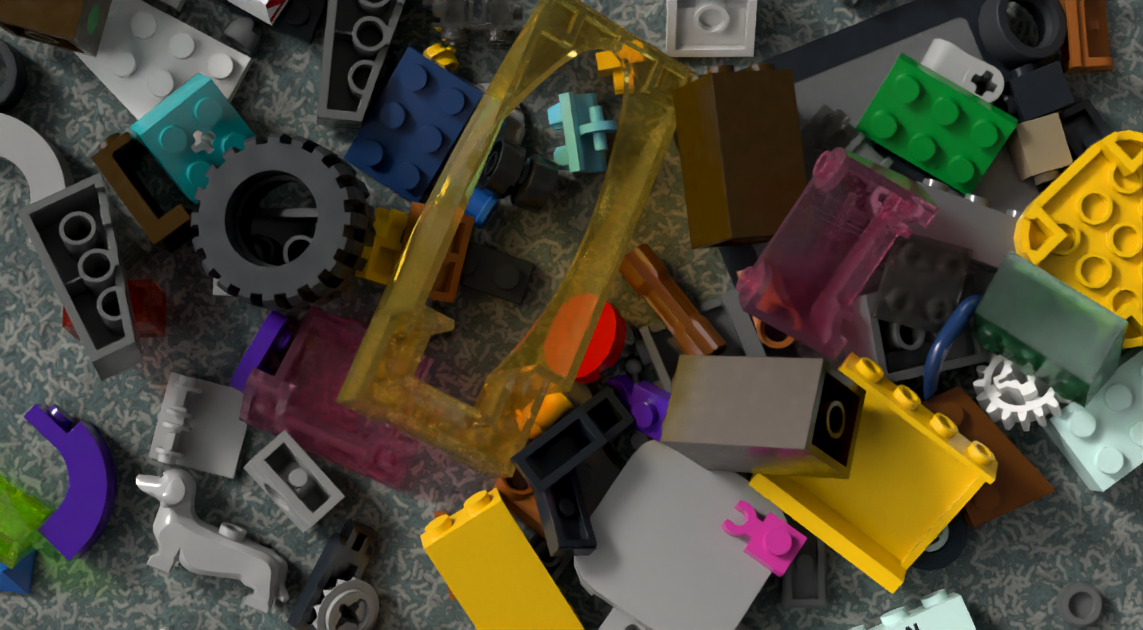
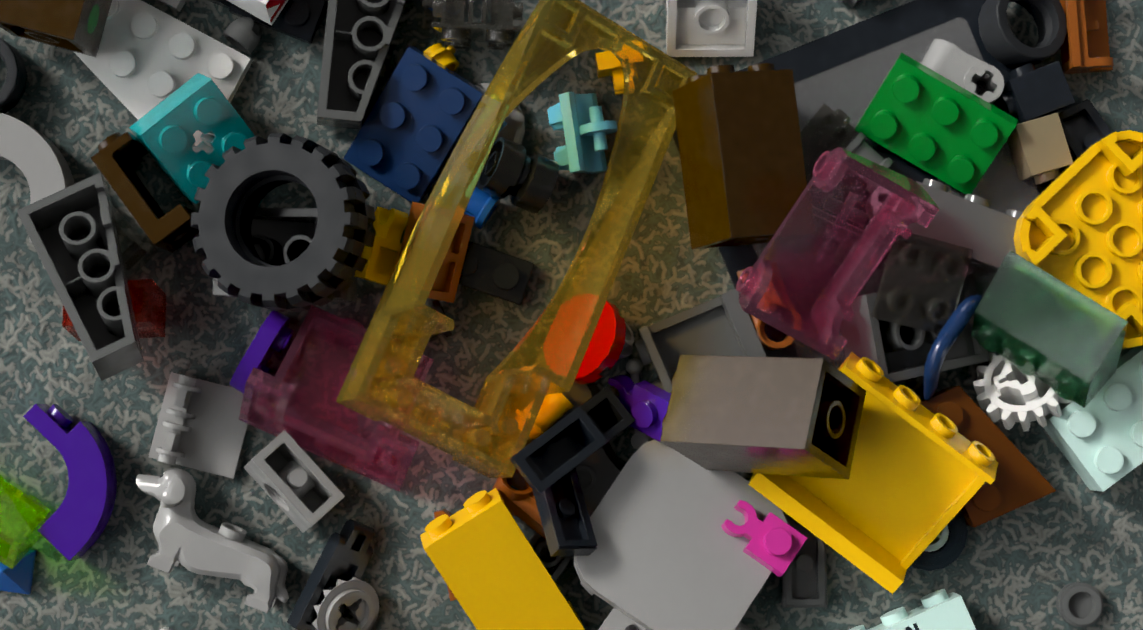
reddish brown axle [617,243,727,356] -> none

